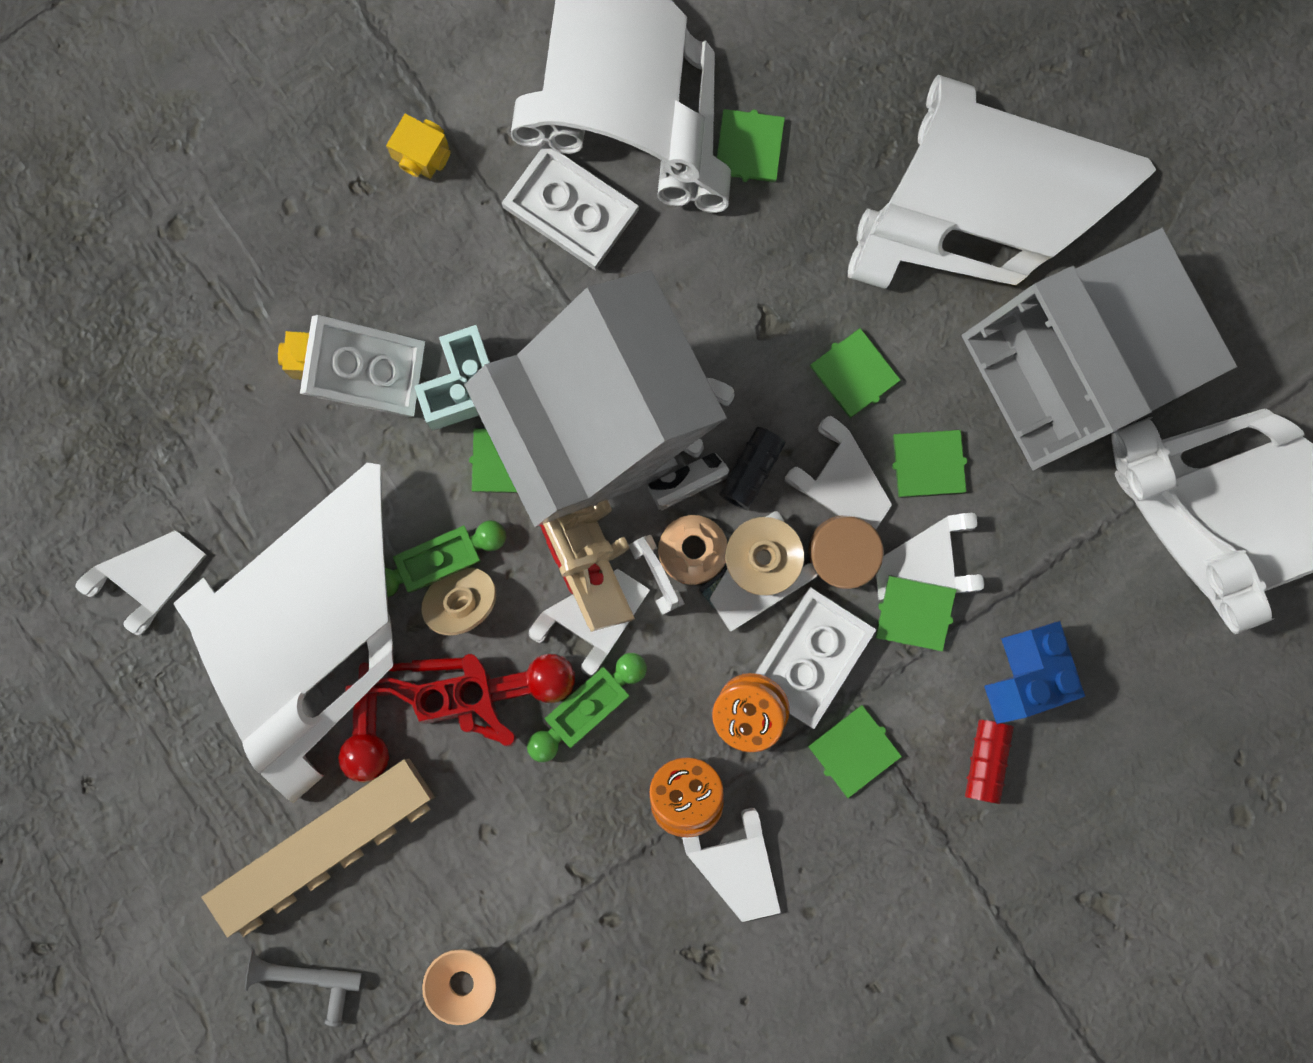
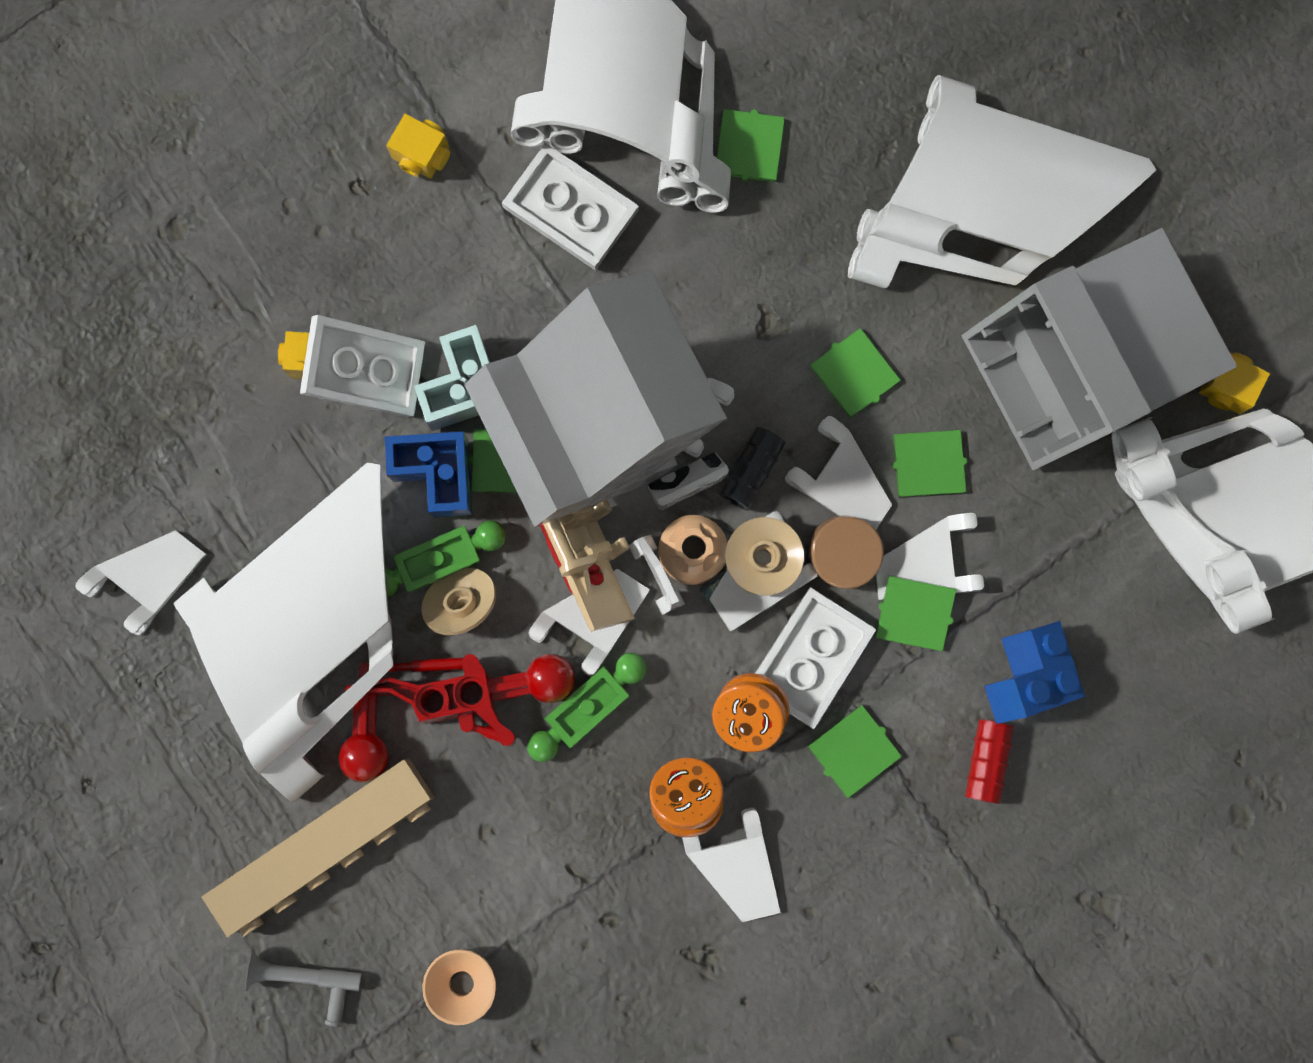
none -> blue brick [385,432,472,518]
none -> yellow brick [1199,353,1270,414]

